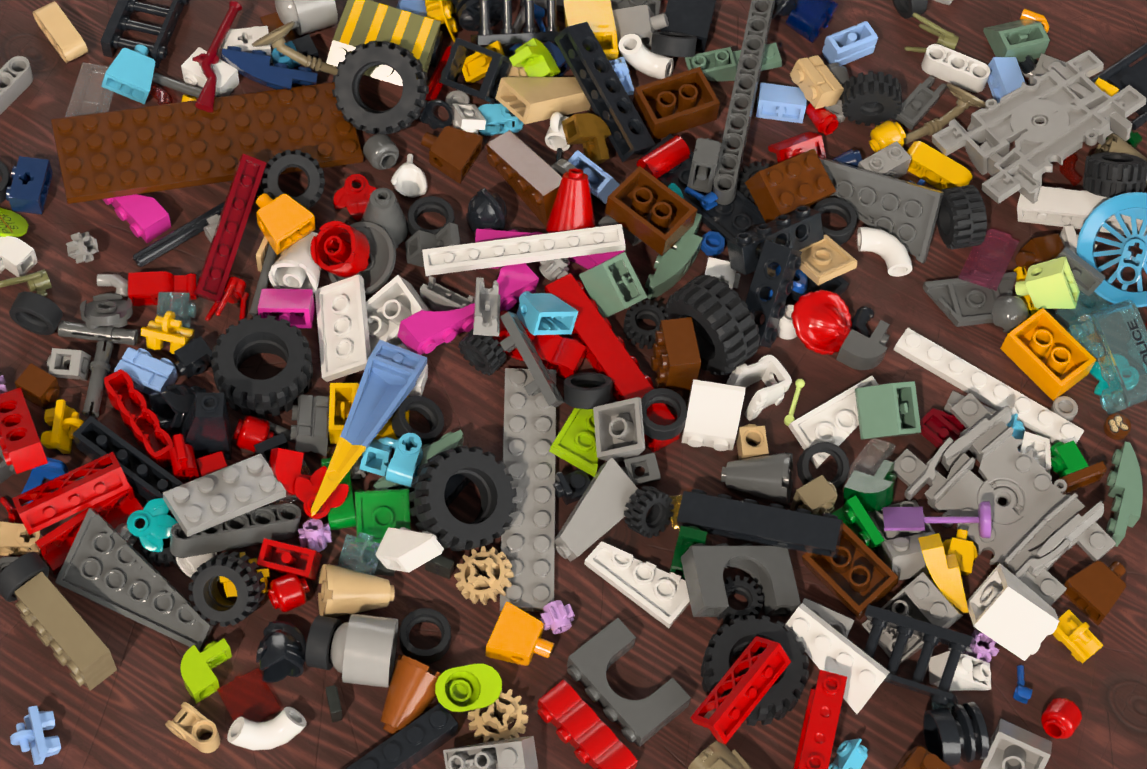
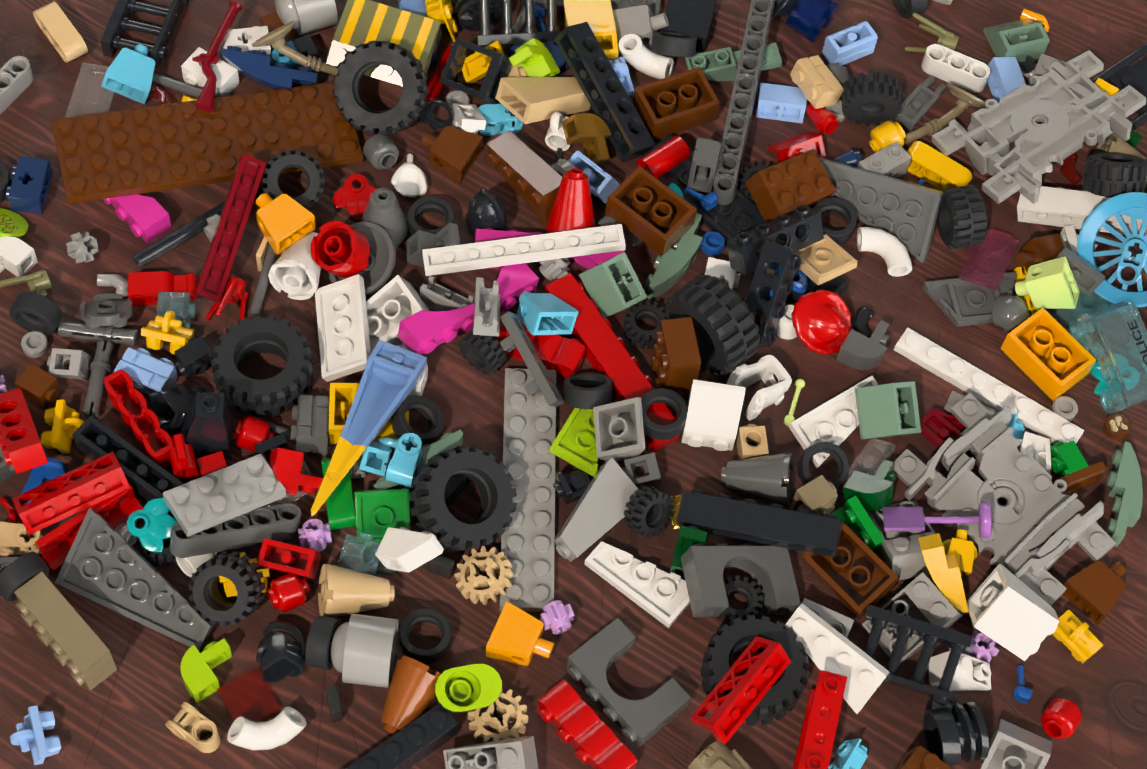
dark pink brick [258,289,315,328] -> none
red plate [294,466,349,519] -> none
none -> light grey tile [21,331,49,358]

